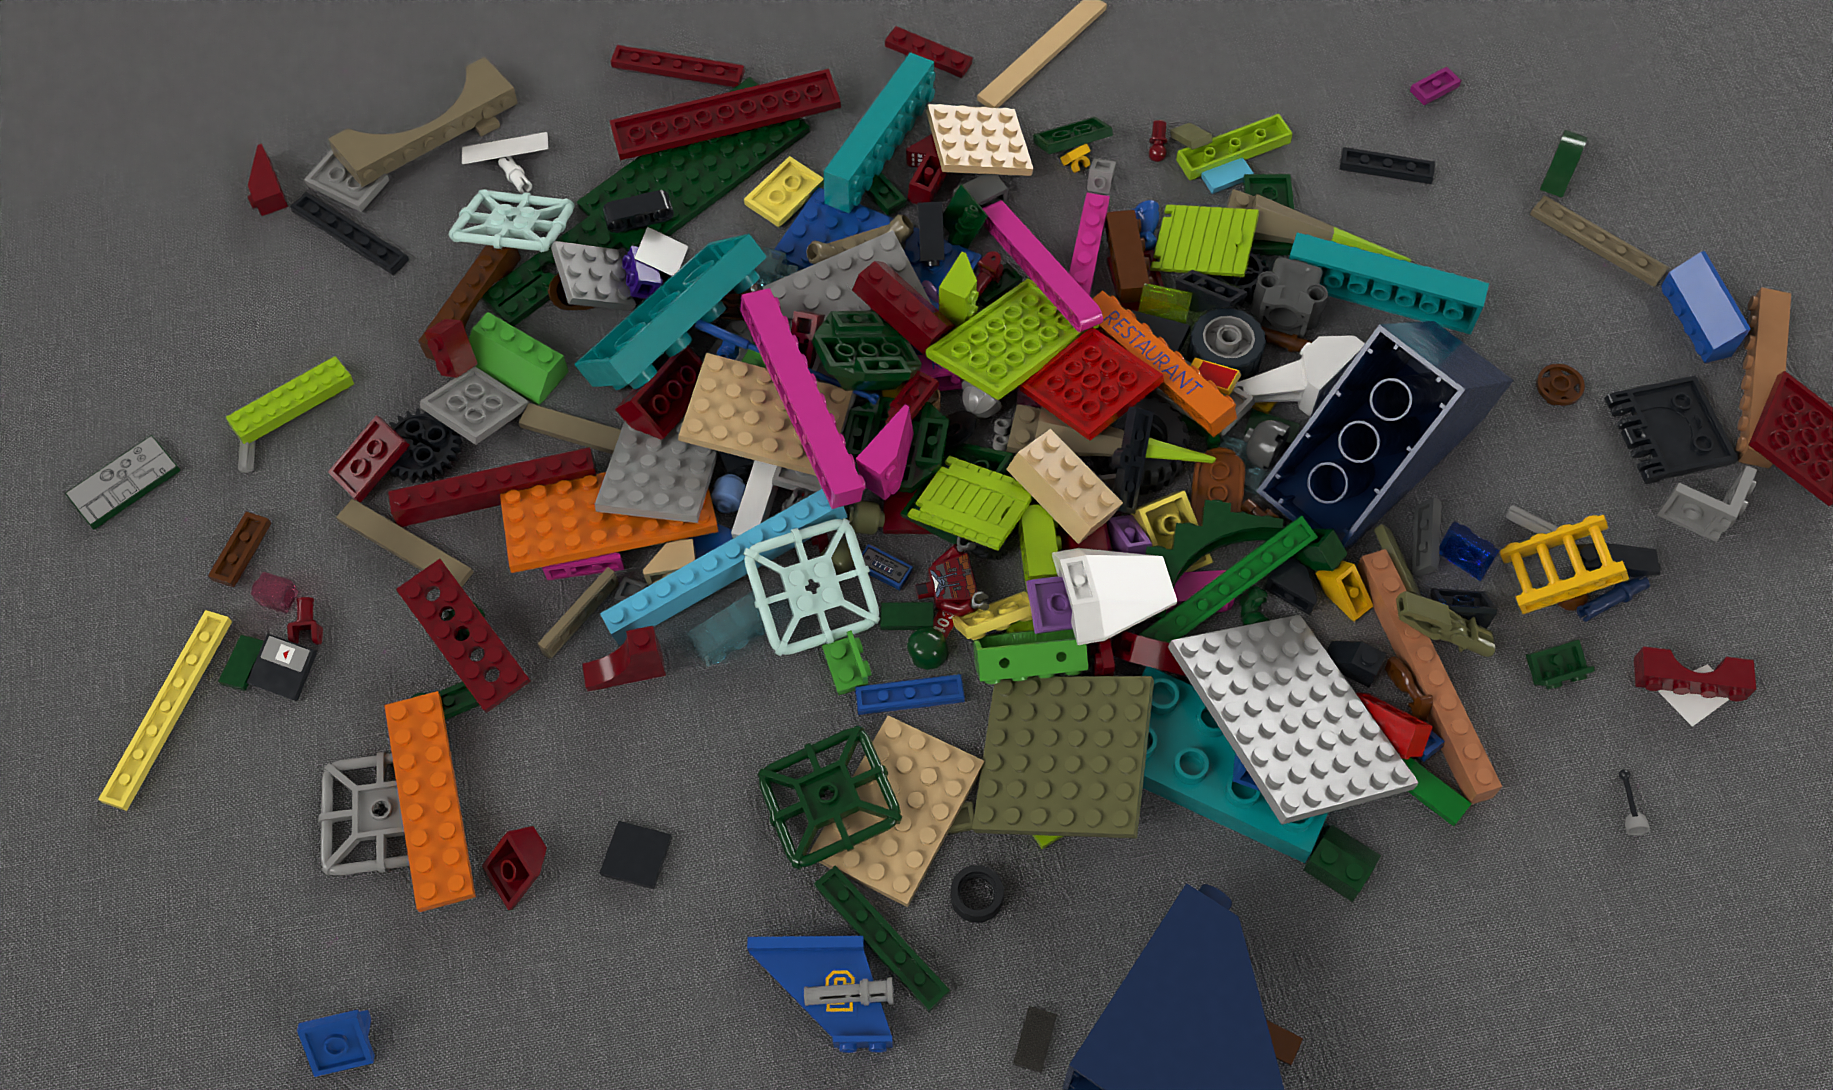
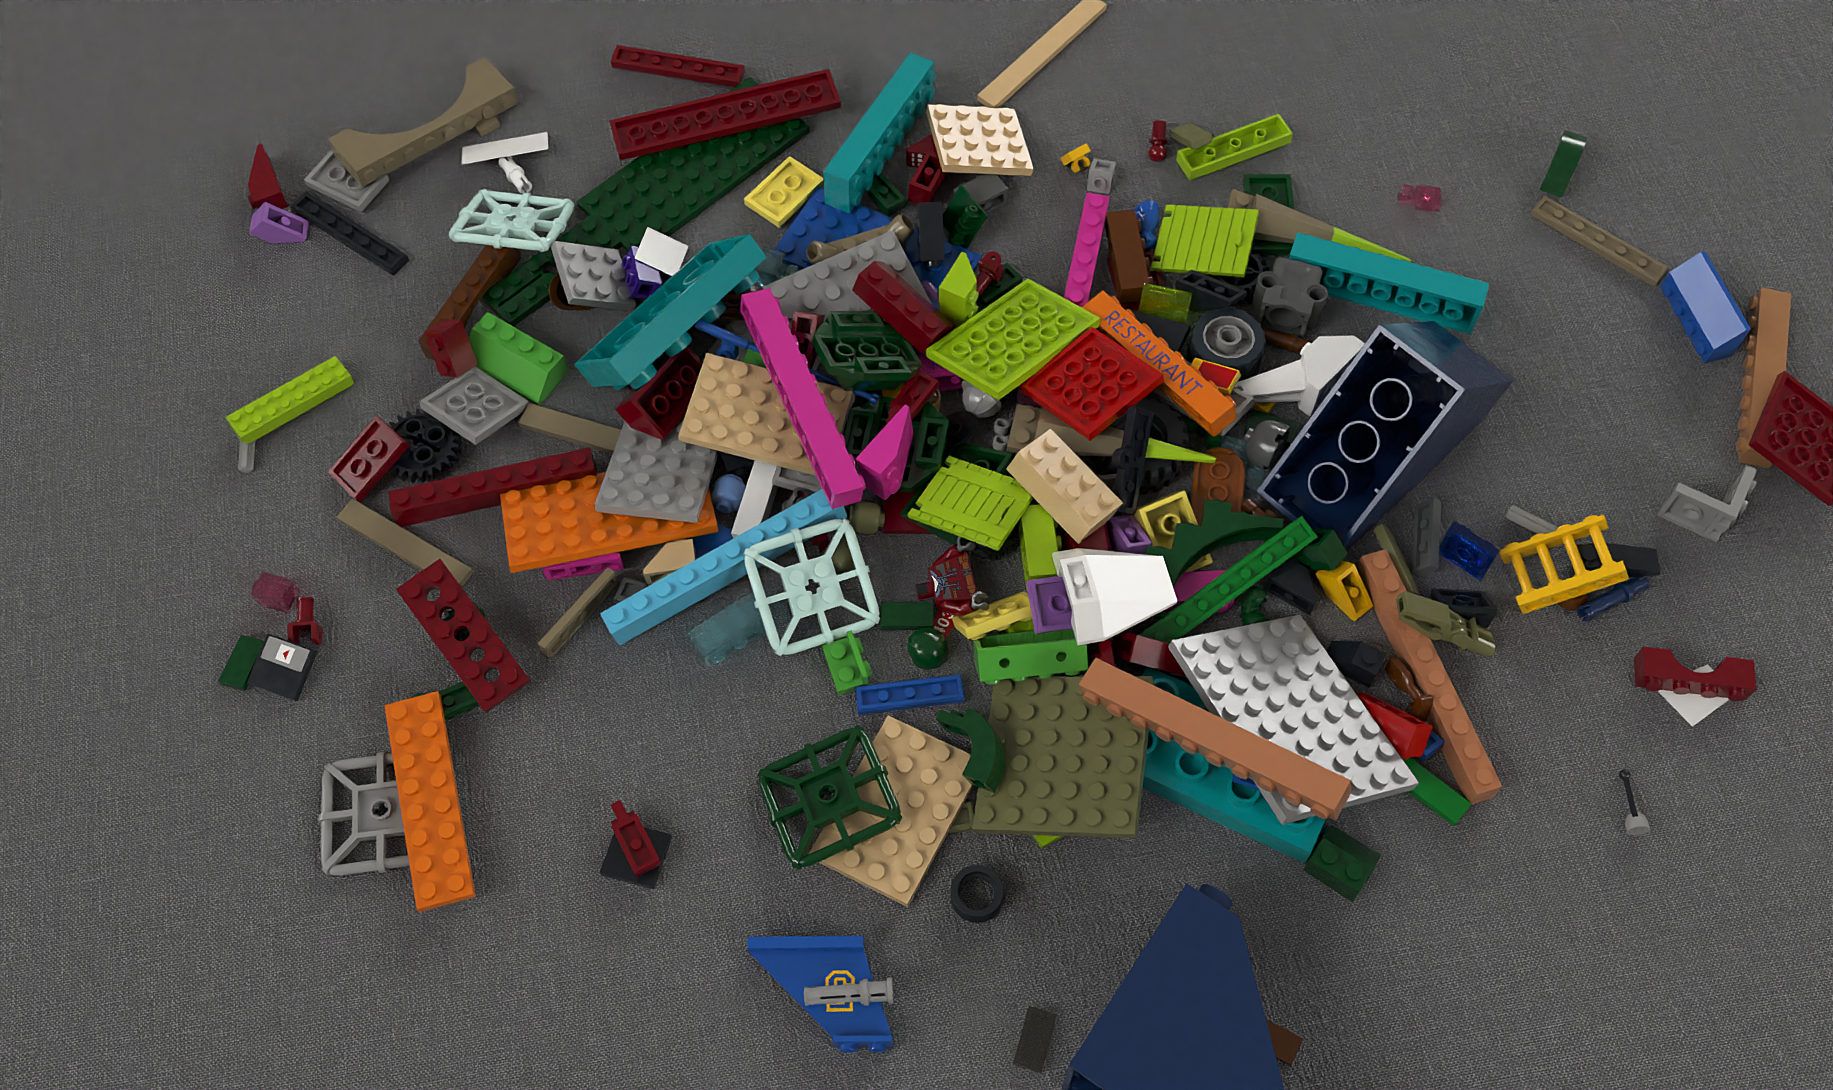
light grey tile [65,435,181,530] -> none
light yellow plate [98,610,232,811] -> none
reddish brown plate [208,511,272,588] -> none
blue bracket [297,1010,375,1077] -> none
dark red slope [482,826,547,911] -> none
dark red arch [582,626,666,692] -> none
black beam [603,190,674,233] -> none
dark green plate [814,866,950,1013] -> none
tile [862,544,913,591] -> none
dark red hinge [885,26,973,78] -> none
dark pink beam [982,200,1103,332] -> none
dark green tile [1033,116,1113,154] -> none
medium azure tile [1201,157,1254,194] -> none
black tile [1339,147,1435,184] -> none
magenta plate [1410,66,1461,105] -> none
dark green bracket [1526,639,1595,689] -> none
reddish brown wheel [1536,364,1585,406] -> none
black hinge [1604,375,1738,484] -> none
none -> medium lavender slope [249,202,309,243]
none -> dark red hinge [610,800,662,878]
none -> dark green arch [936,708,1005,793]
none -> nougat brick [1079,658,1352,821]
none -> clear pink plate [1398,184,1441,212]

